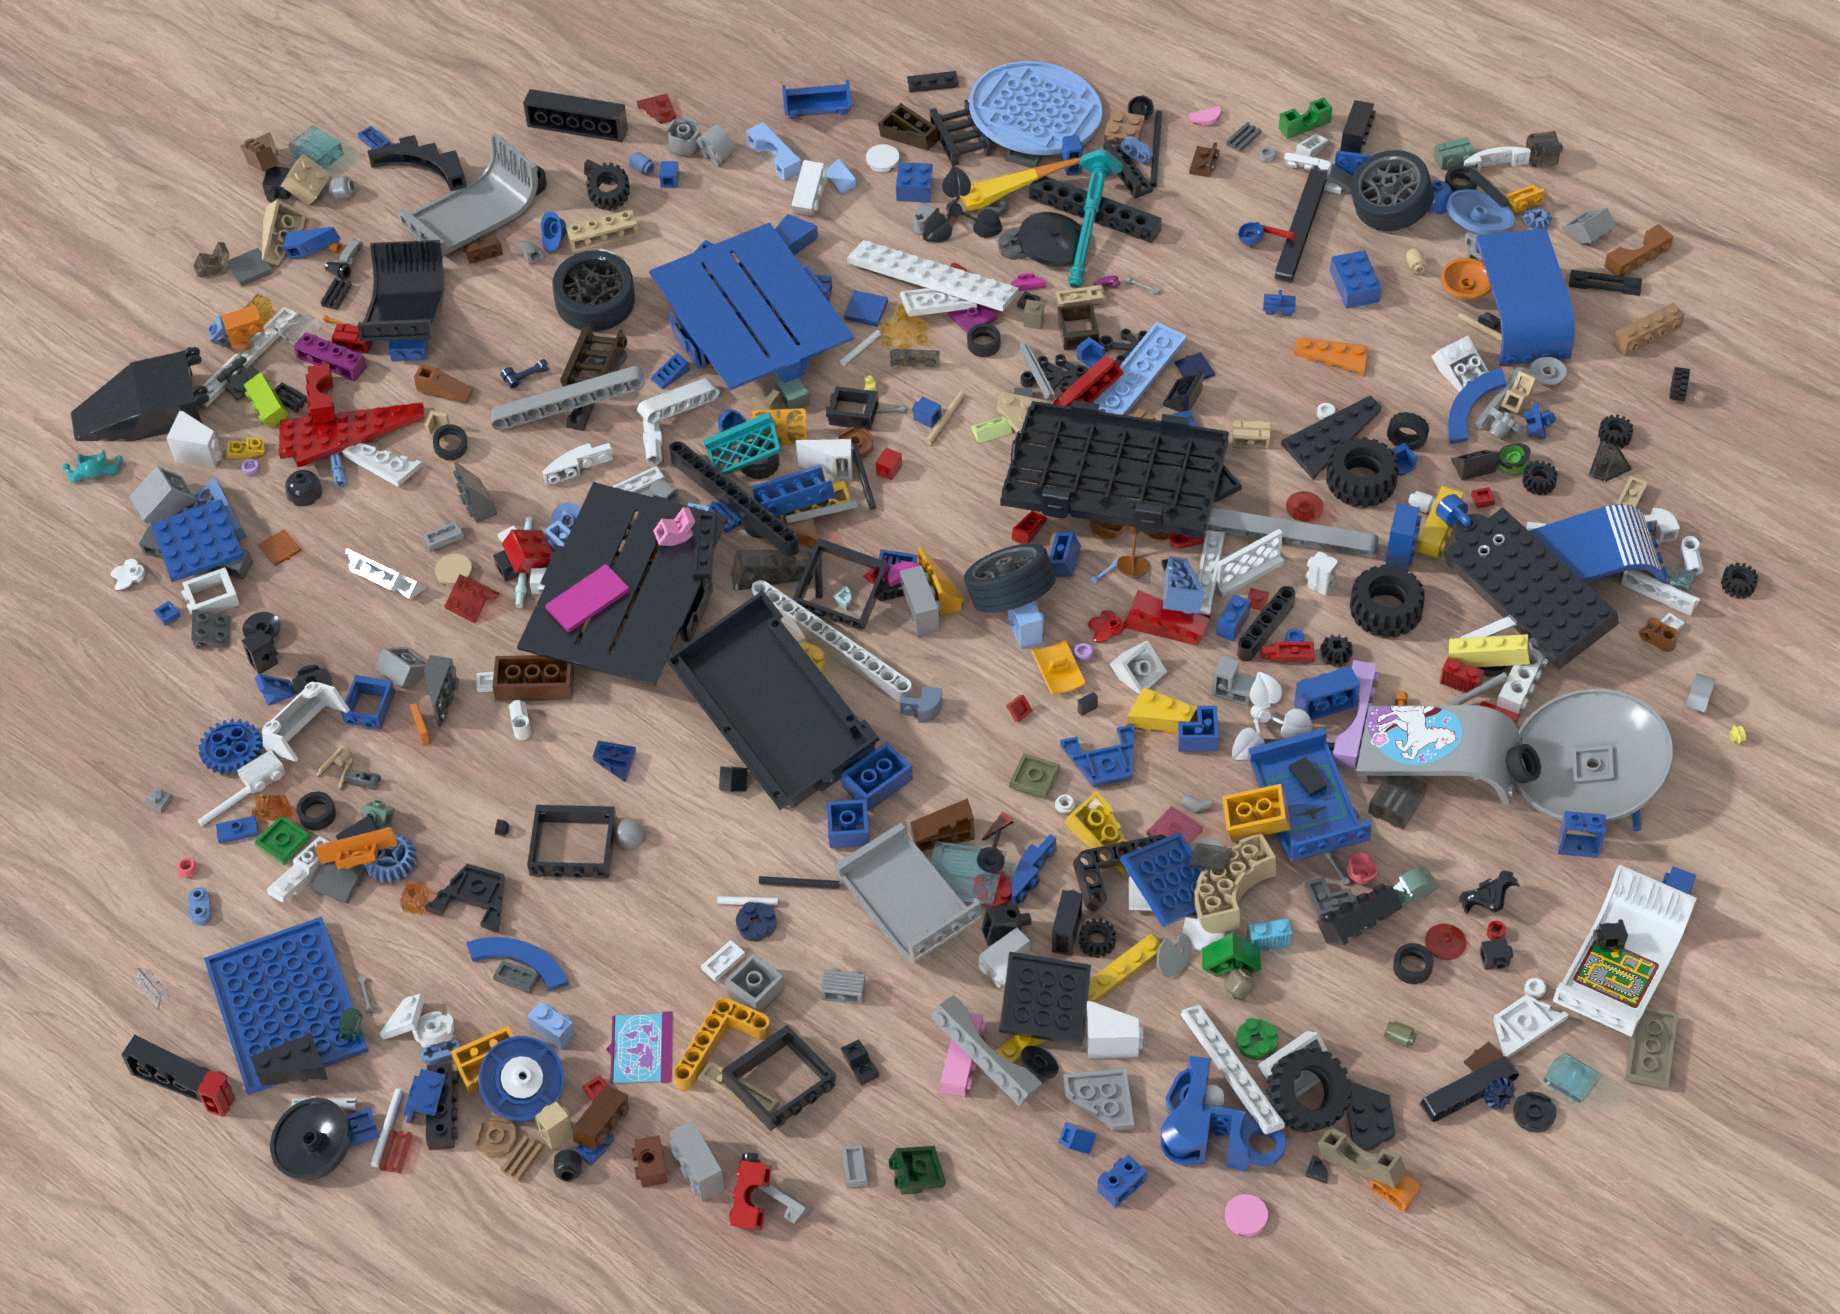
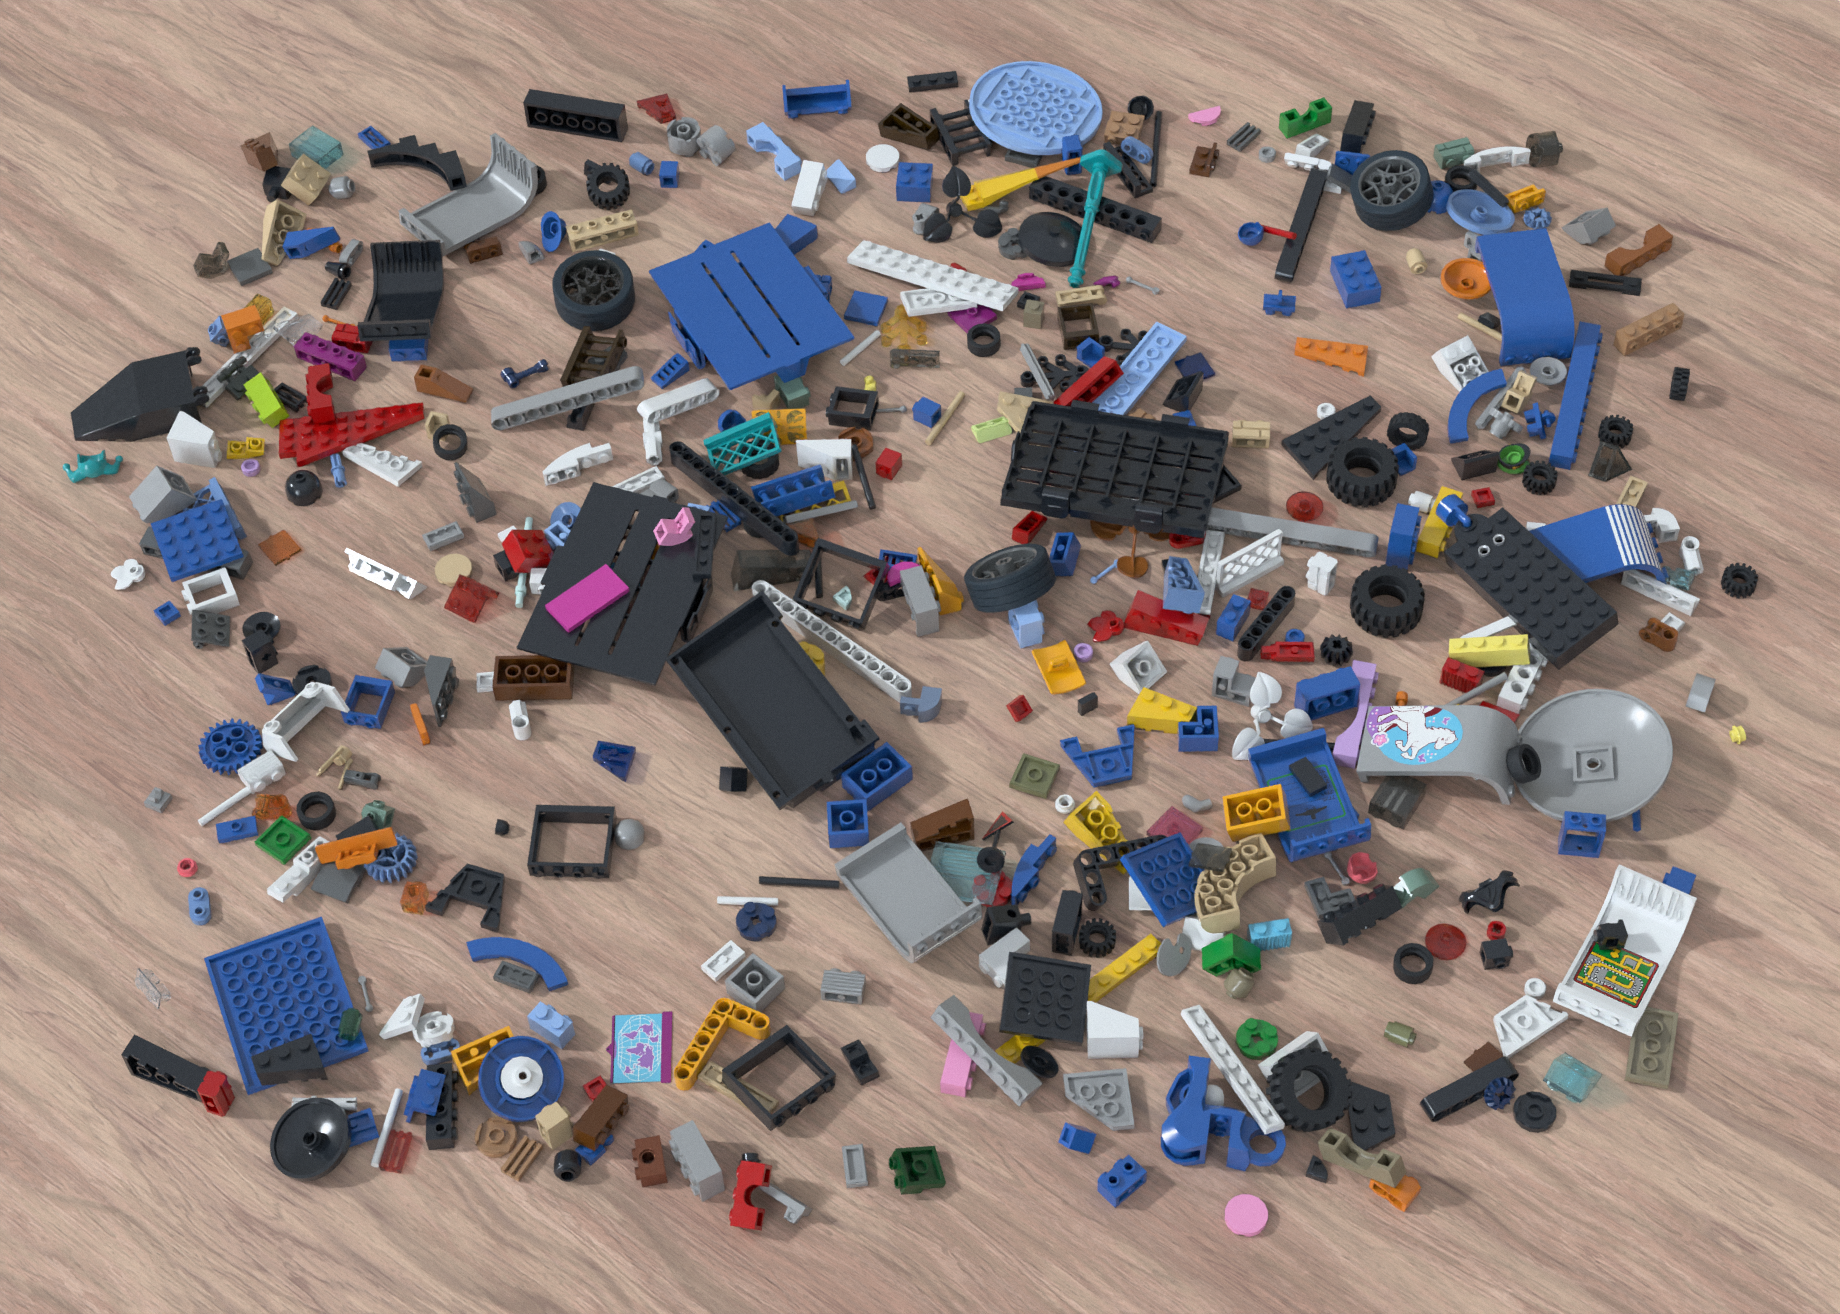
none -> blue brick [1549,321,1603,470]

